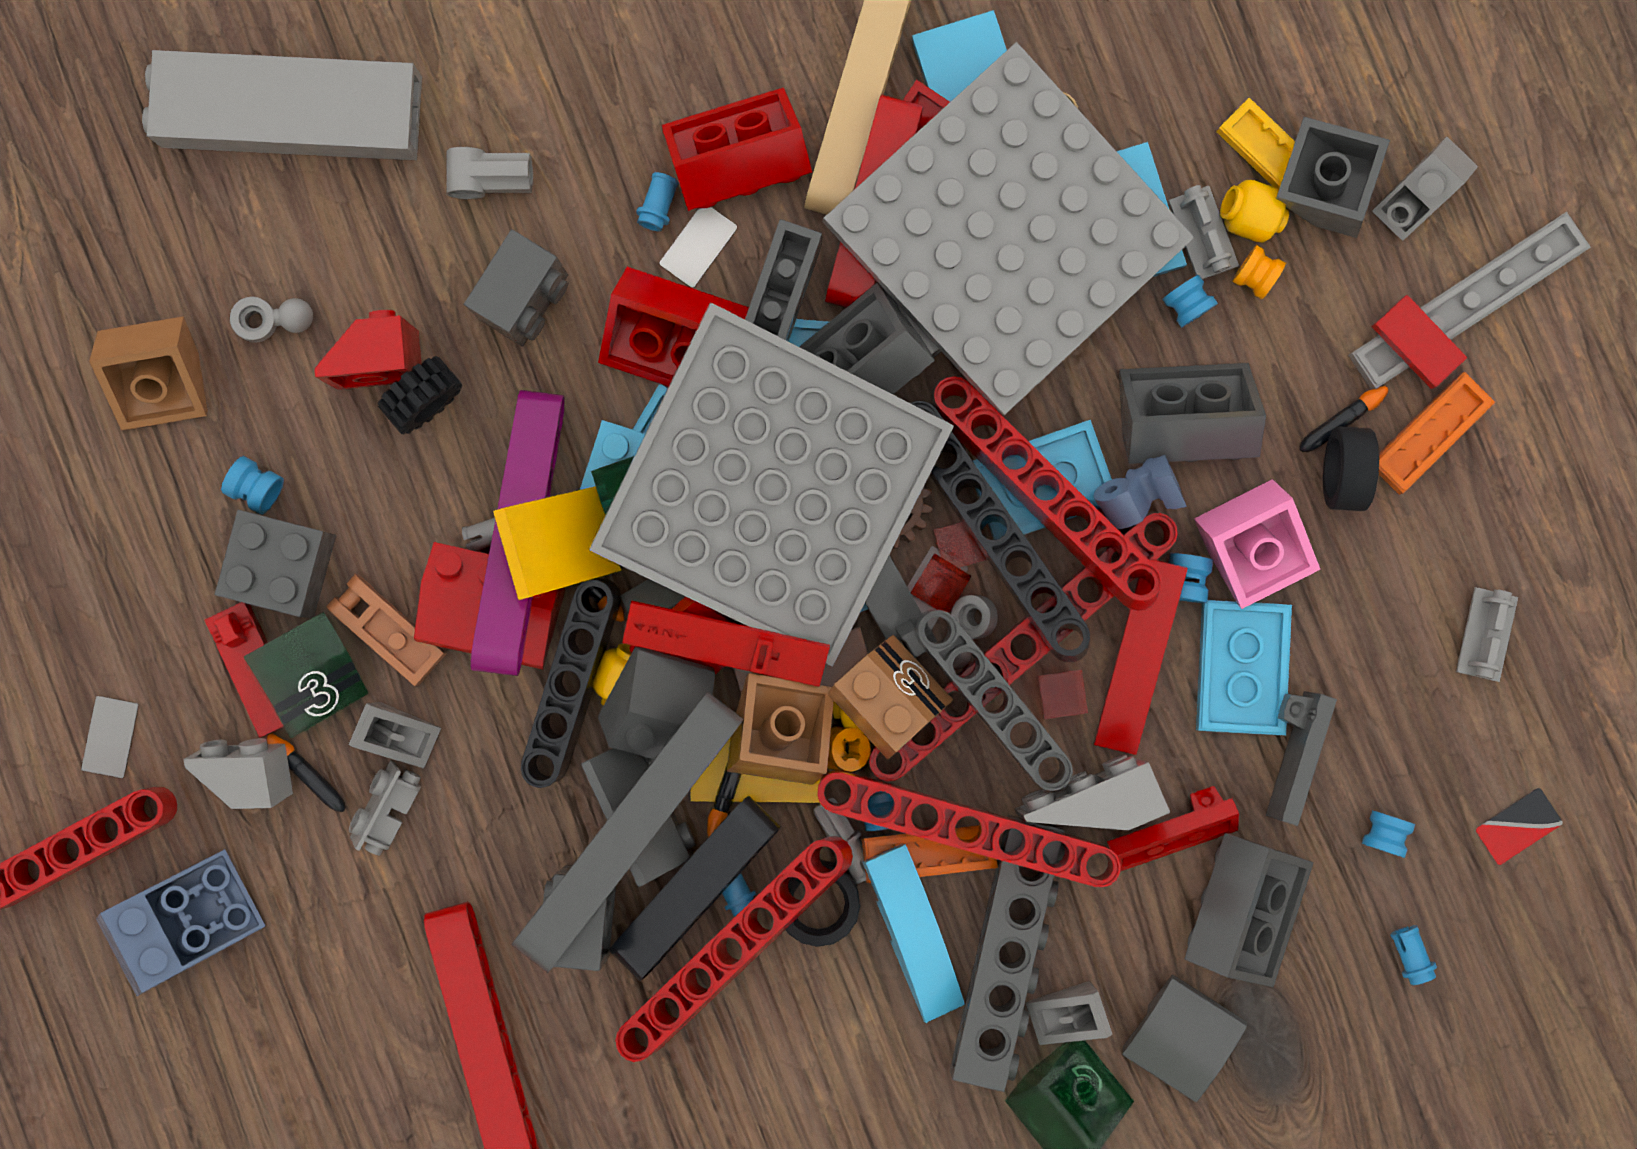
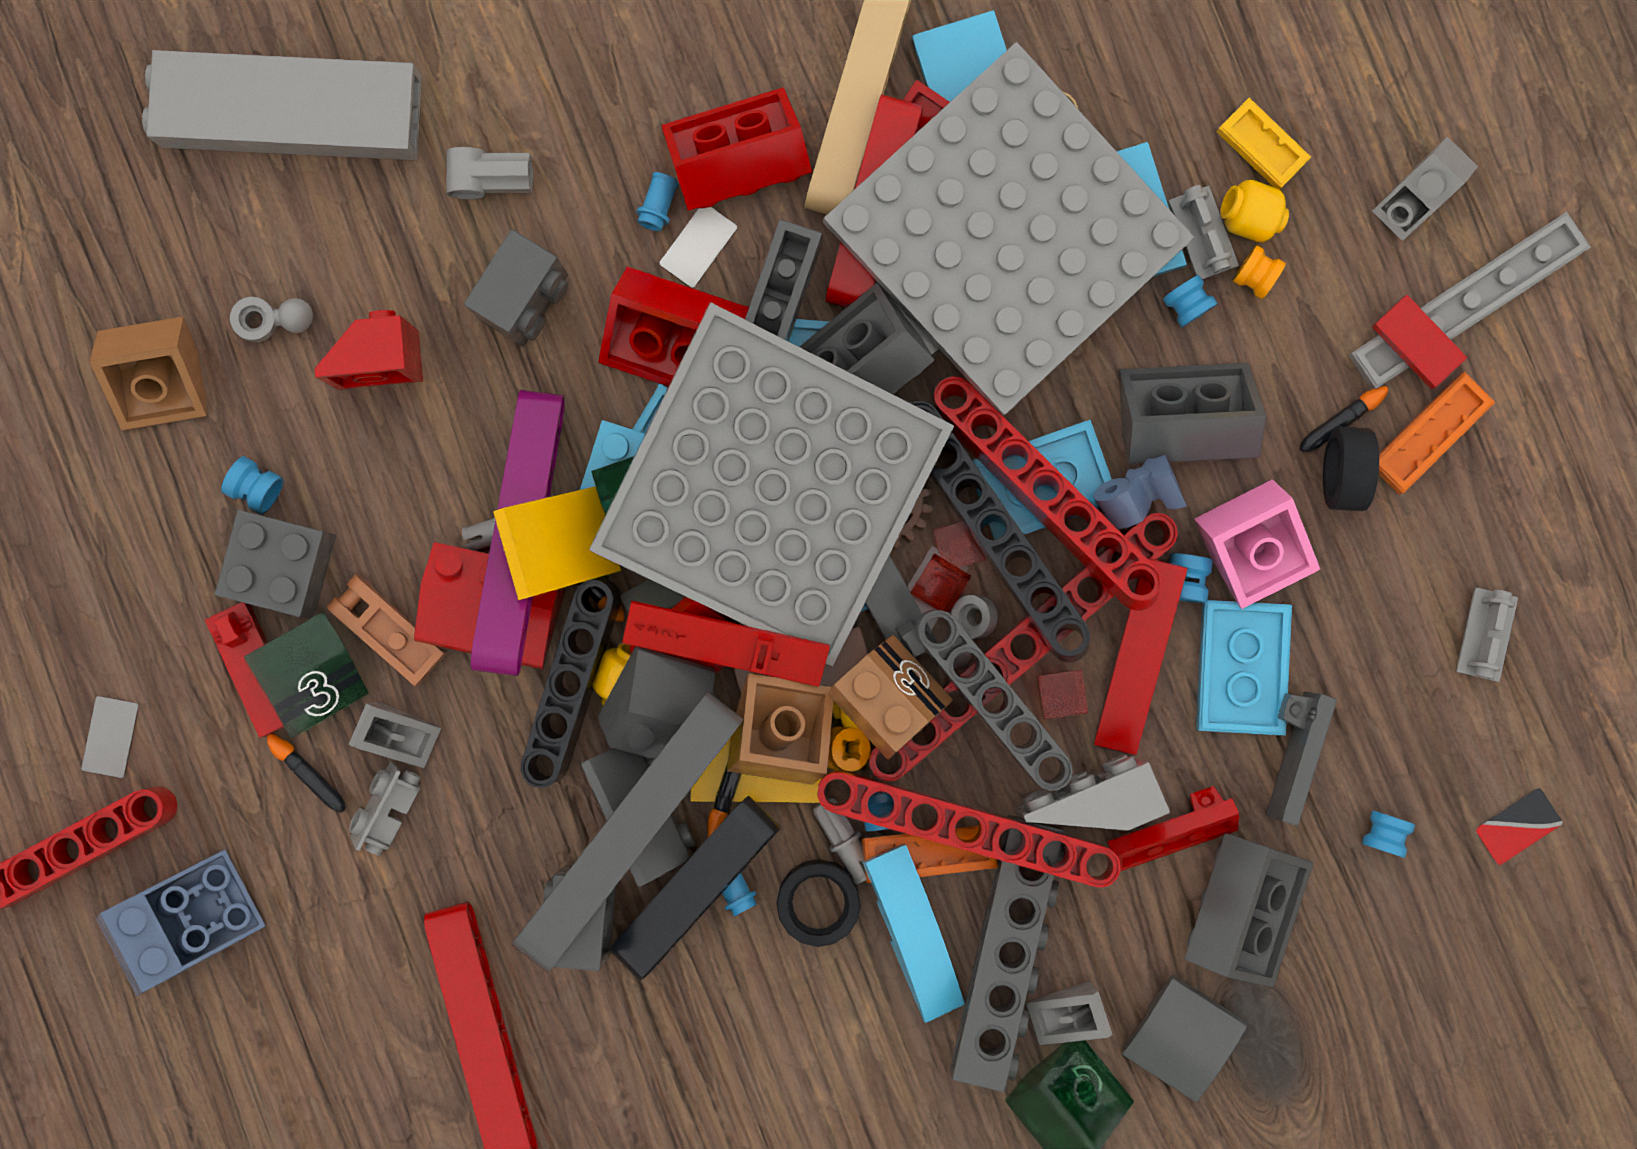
light grey slope [183,738,293,809] -> none
black tyre [378,356,462,435] -> none
red beam [615,836,853,1062] -> none
dark grey slope [1276,117,1390,238] -> none
dark azure pin [1390,925,1437,985] -> none

